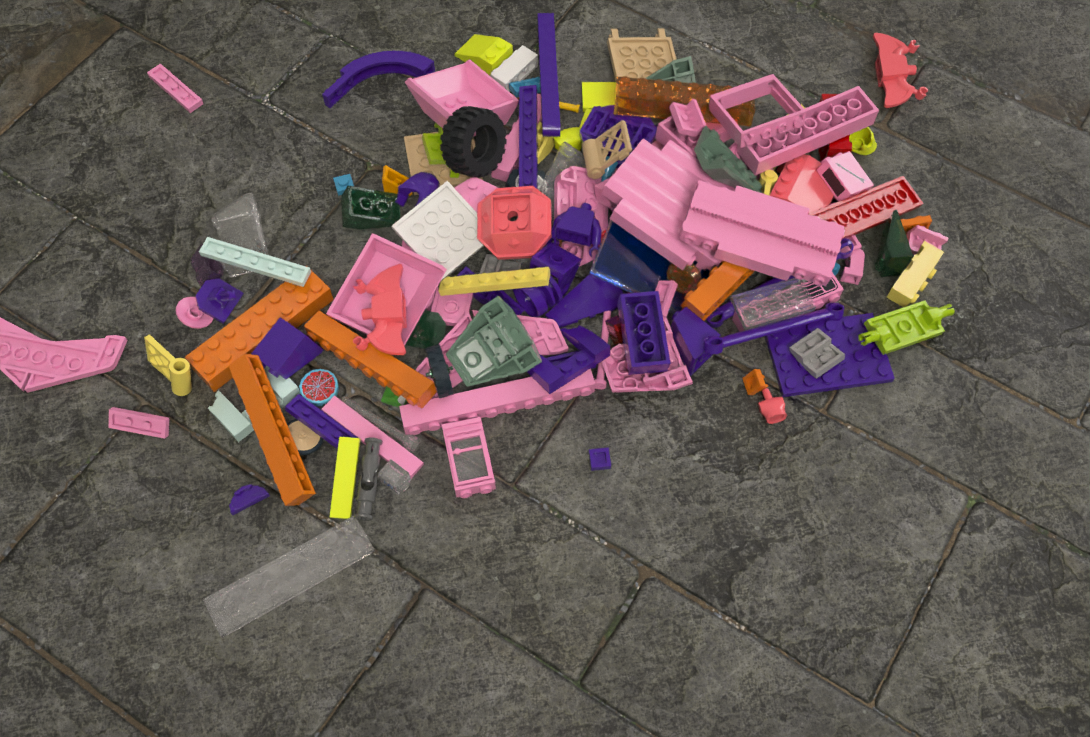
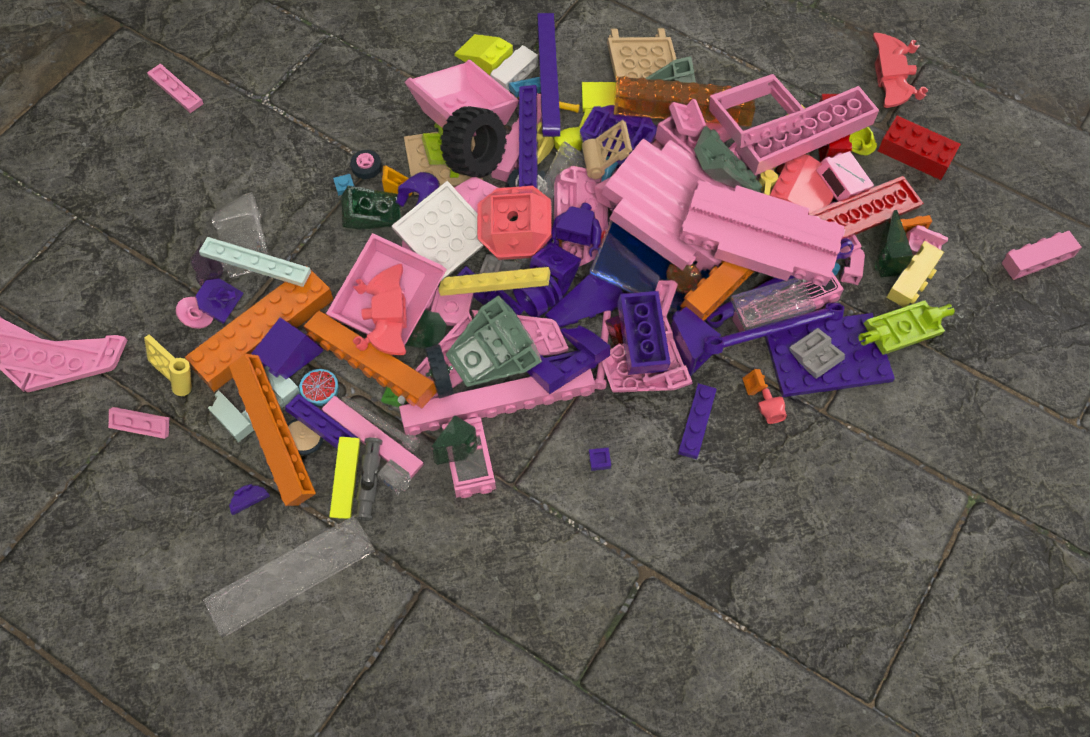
dark purple arch [322,51,435,108] -> none
none -> black wheel [350,150,382,179]
none -> clear green slope [431,416,478,465]
none -> dark purple plate [678,383,717,460]
none -> red brick [878,116,961,180]
none -> bright pink brick [1002,231,1082,280]

